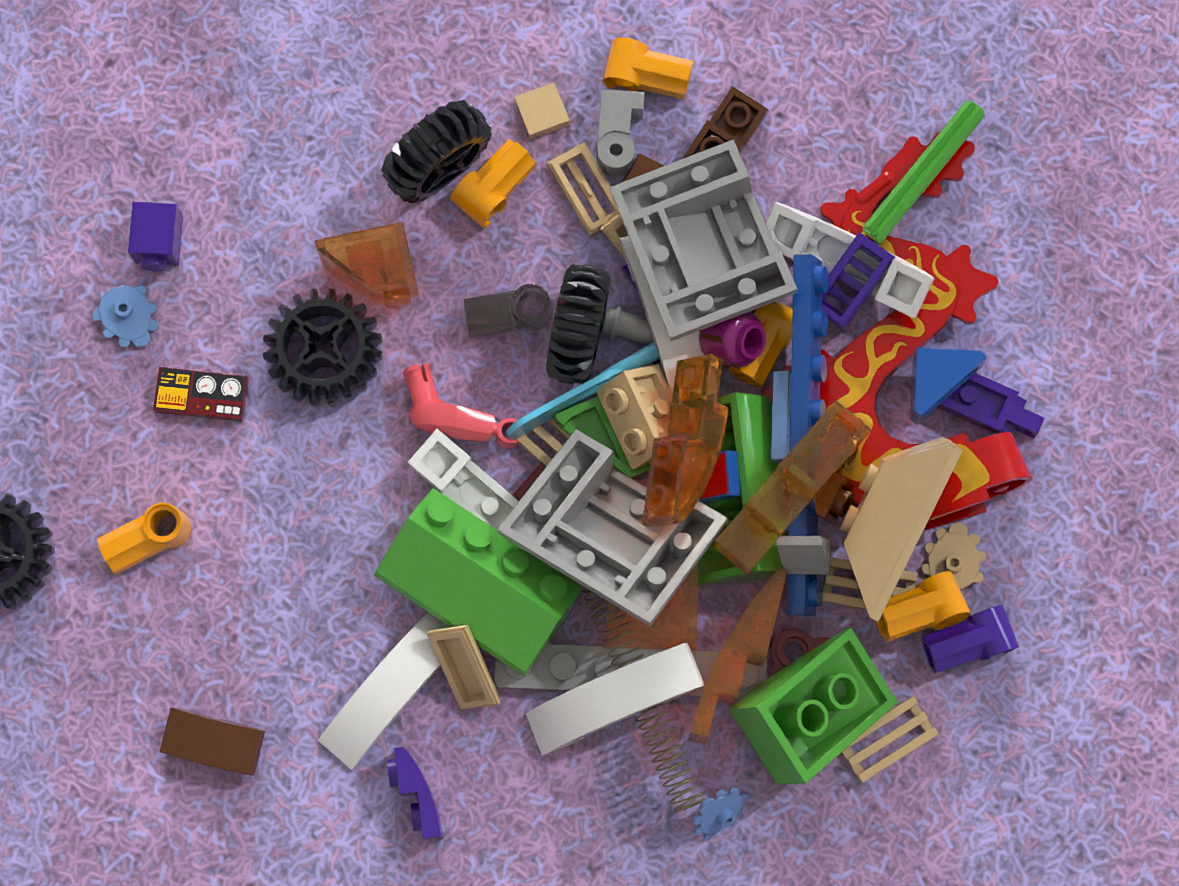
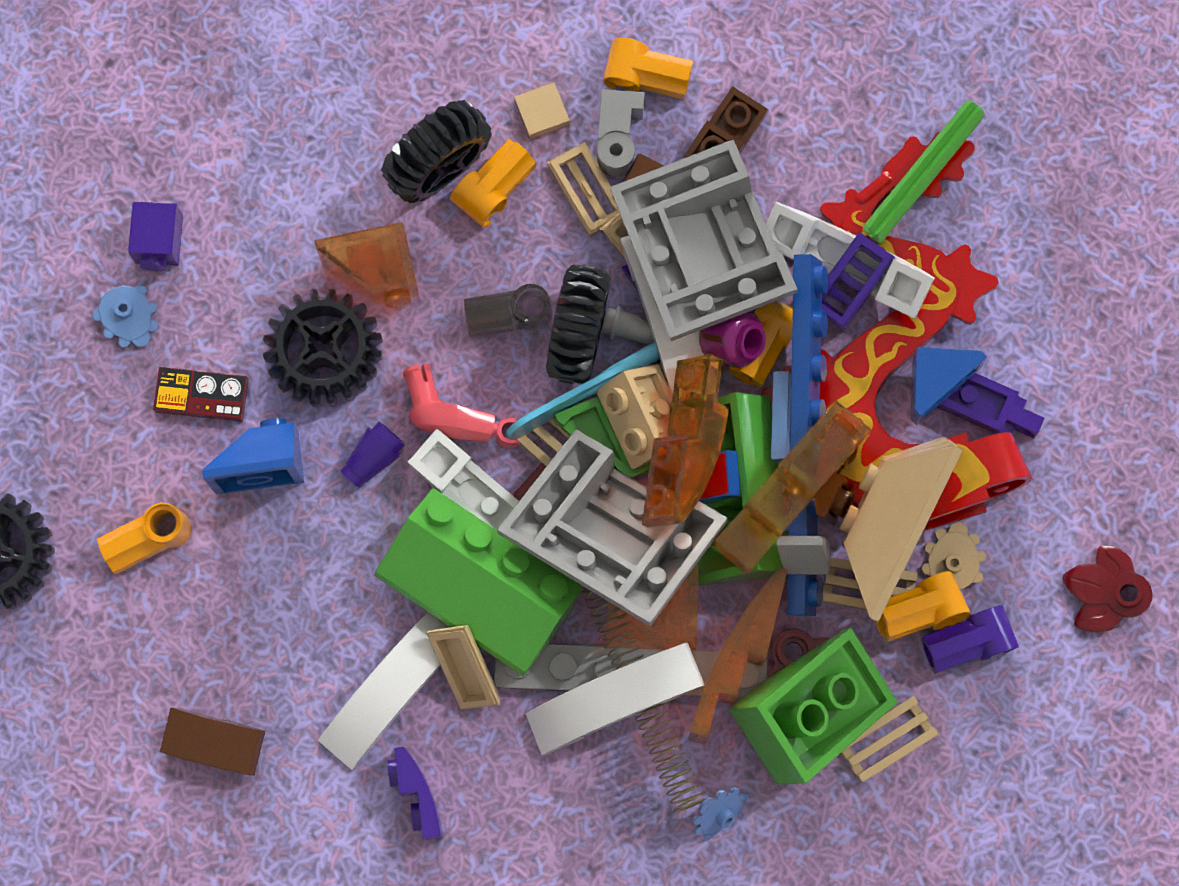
none -> blue slope [202,418,305,495]
none -> dark purple cone [340,421,405,488]
none -> dark red plate [1062,545,1153,633]

